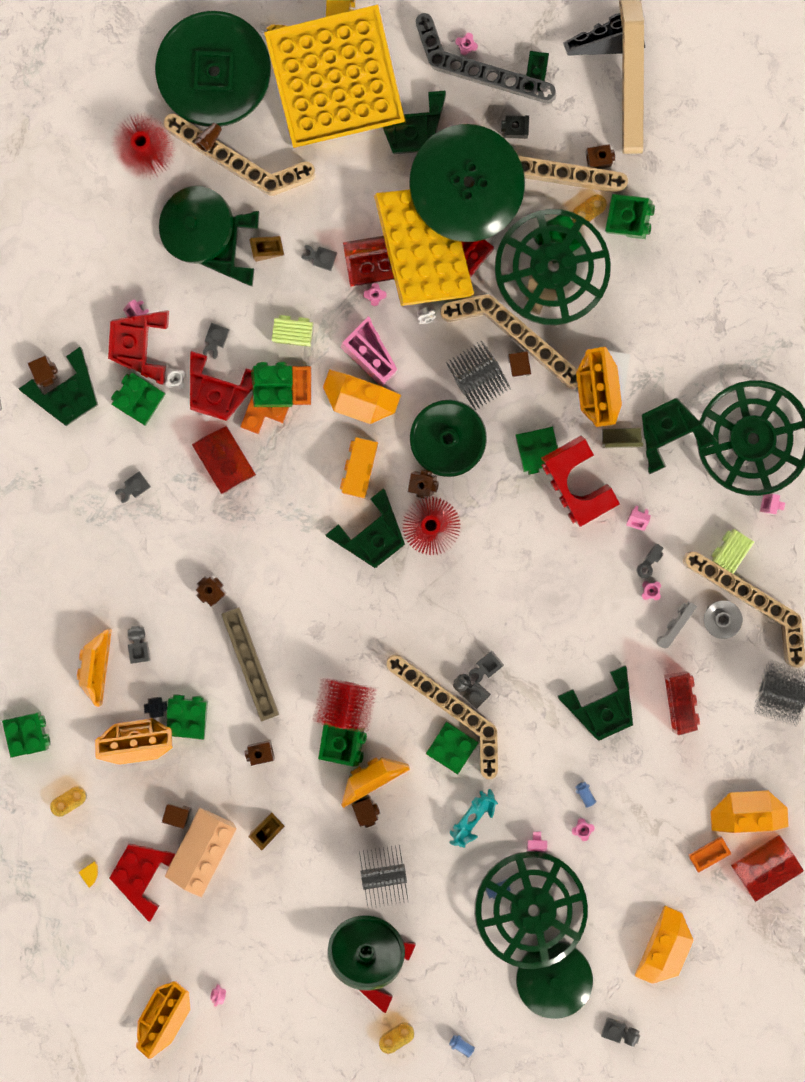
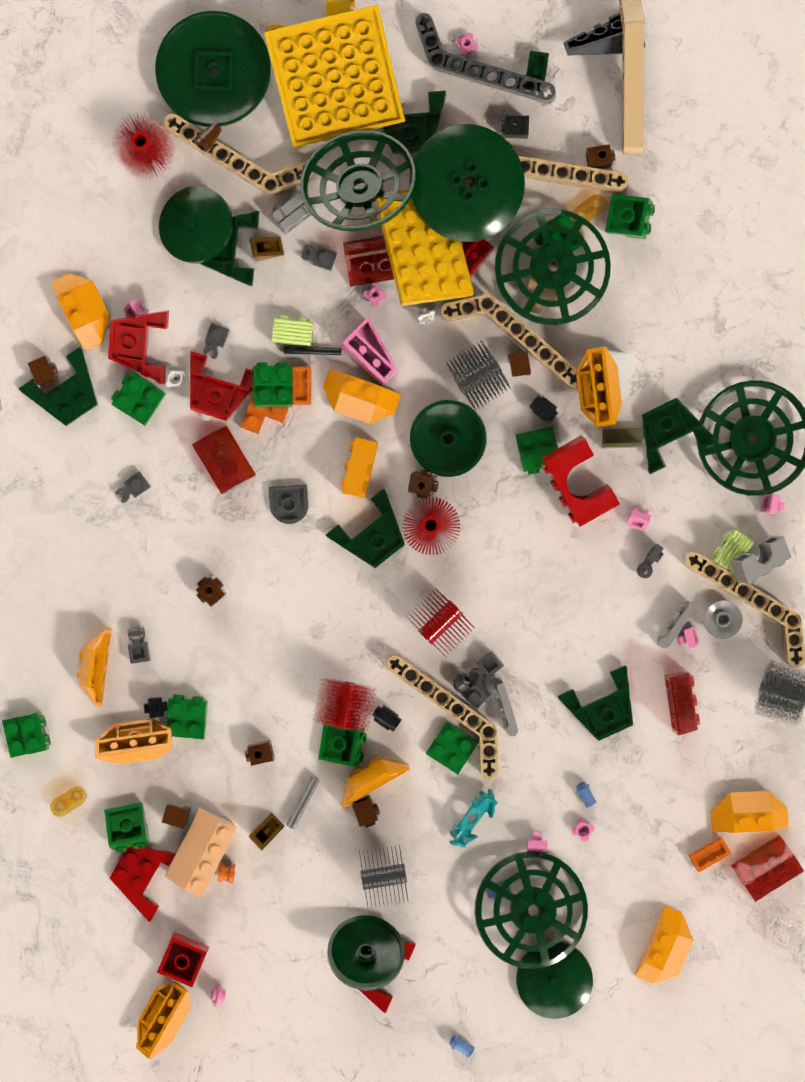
yellow tile [79,861,98,888] -> none
dark tan plate [221,607,280,722] -> none
clear yellow plate [379,1022,414,1054] -> none
dark grey plate [601,1017,640,1047] -> none
bright pink plate [642,581,661,600] -> none
none -> light orange wedge [52,273,110,351]
none -> green plate [104,802,150,853]
none -> red brick [157,932,210,987]
none -> orange wheel [217,862,236,884]
none -> dark grey tile [269,484,308,524]
none -> light grey brick [271,191,316,234]
none -> black bar [284,346,342,356]
none -> light grey axle [286,776,320,829]
none -> dark green dish [300,130,416,232]
none -> black brick [372,705,402,732]
none -> red piece [406,588,475,657]
none -> light grey plate [494,681,518,736]
none -> black brick [529,395,558,422]
none -> bright pink tile [677,625,700,648]
none -> light grey arch [729,536,791,585]

